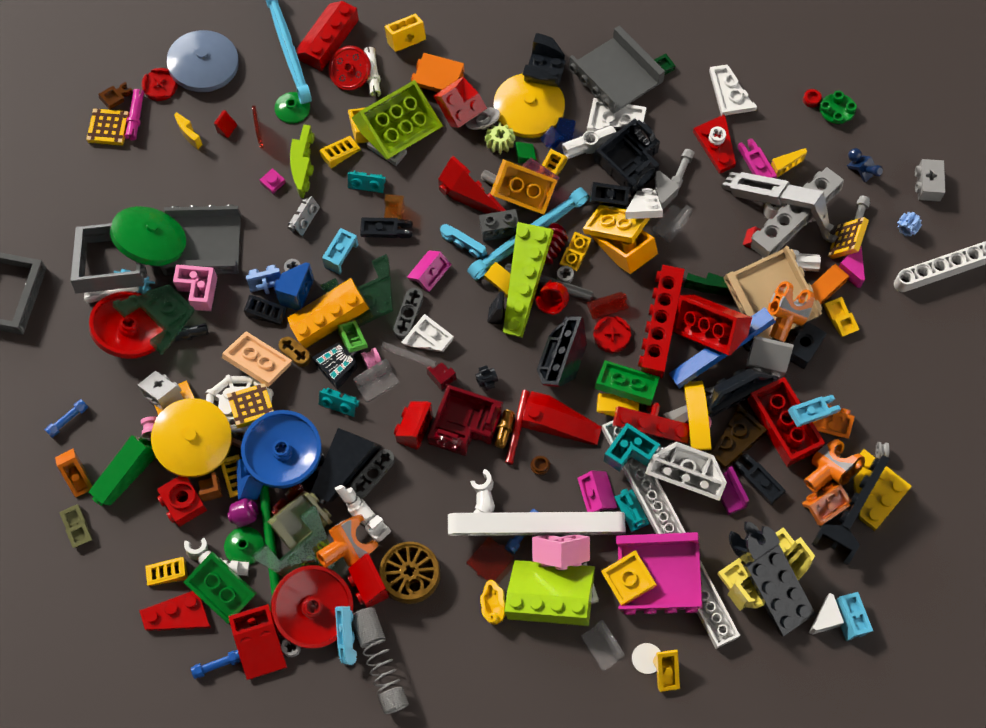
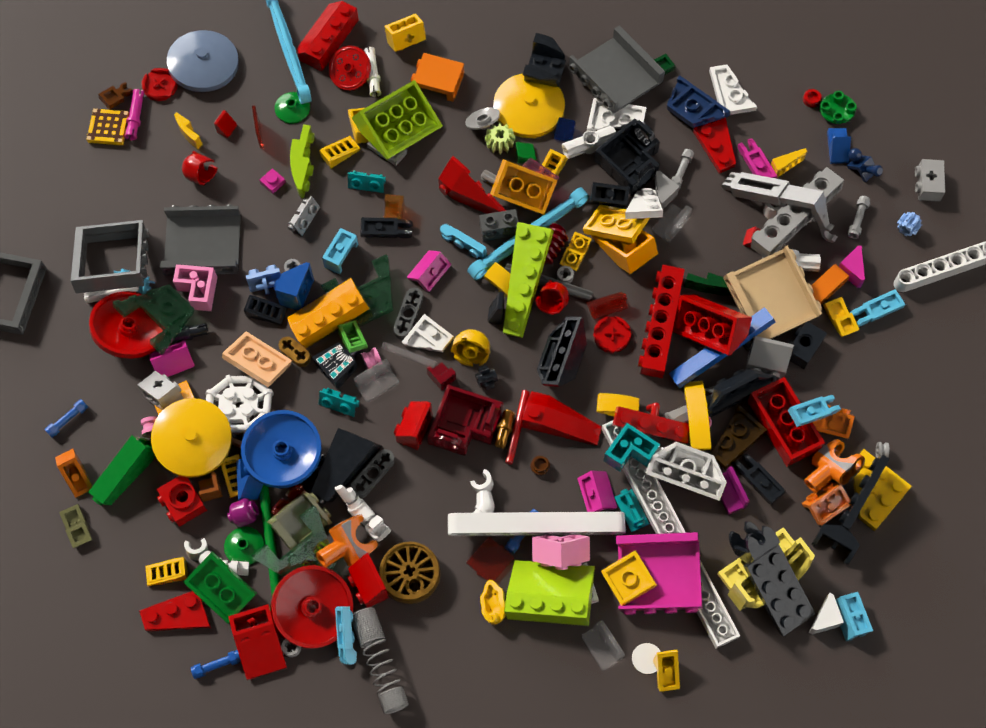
green dish [110,206,186,266] -> none
tile [227,383,273,429] -> none
red slope [434,77,487,128] -> none
clear blue slope [540,126,565,150] -> none
green plate [595,360,660,406] -> none
white bush [709,127,726,145] -> none
orange connector [768,281,814,342] -> none
tile [828,217,869,259] -> none
none -> dark pink panel [149,340,195,377]
none -> red helmet [182,151,218,185]
none -> yellow cylinder [451,329,490,366]
none -> dark blue wing [667,76,730,128]
none -> blue slope [827,128,851,164]
none -> medium azure hinge [850,289,905,327]

